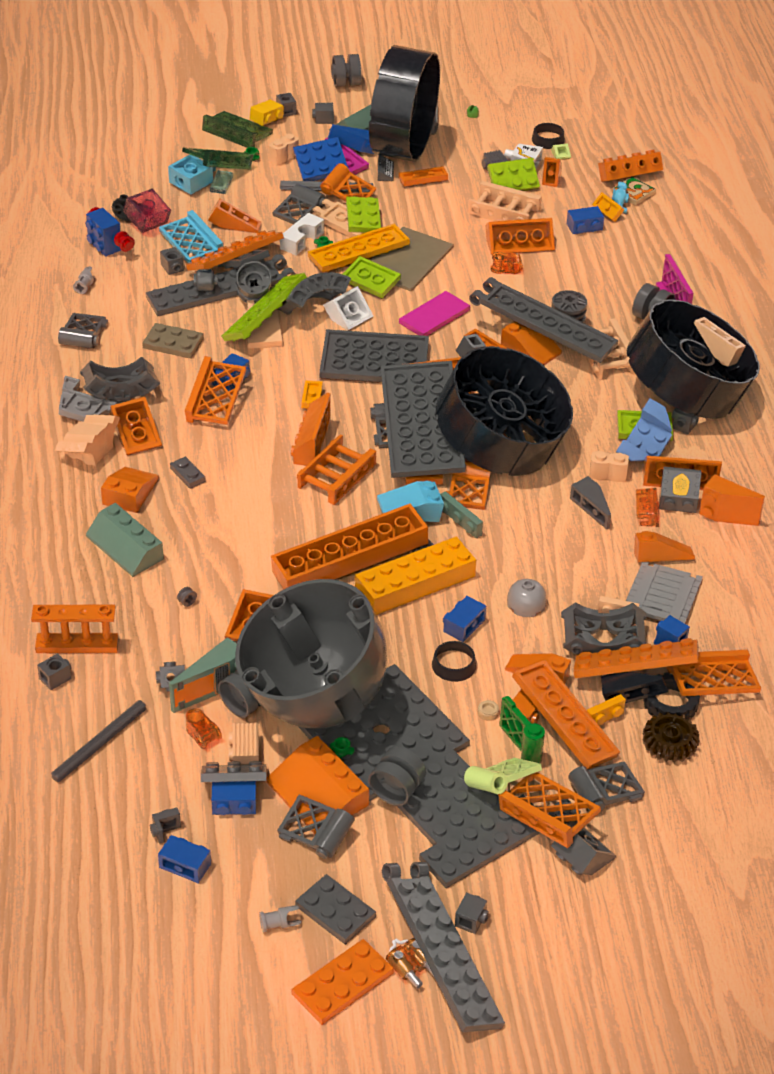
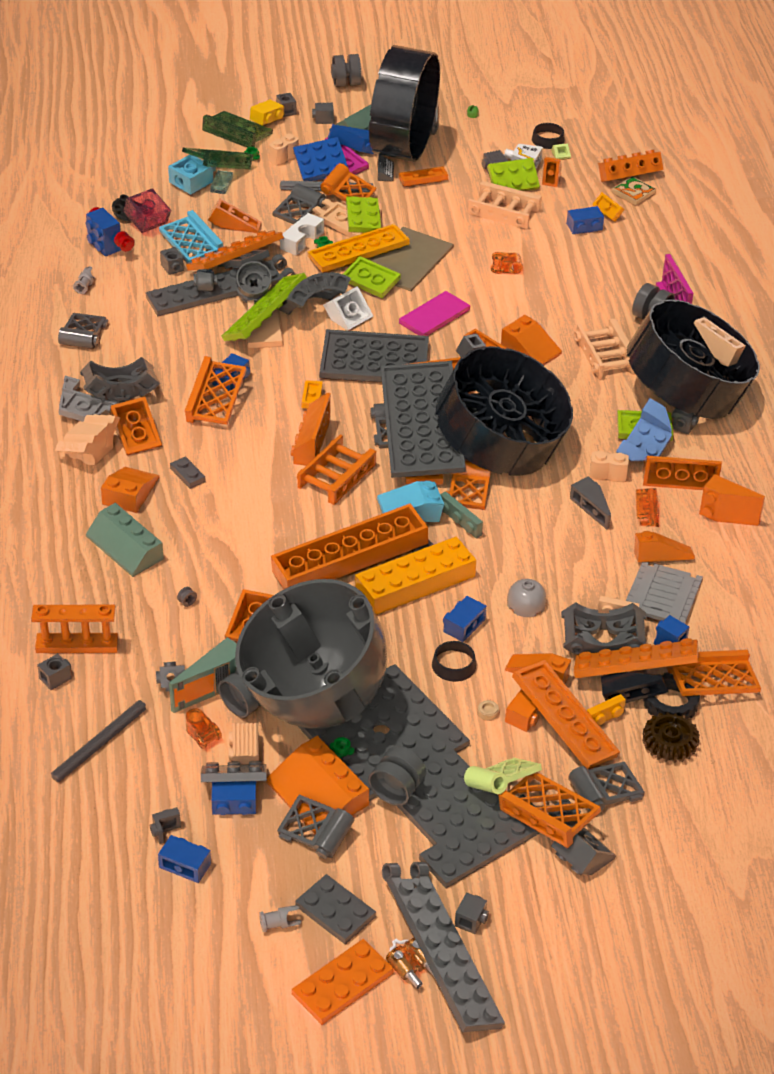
dark tan plate [142,323,204,359] -> none
dark grey hinge [469,277,618,363] -> none
orange slope [485,218,555,255] -> none
green piece [499,696,545,763] -> none
dark grey wheel [551,290,587,324] -> none
medium azure piece [612,181,629,213] -> none
dark grey slope [659,467,701,513] -> none

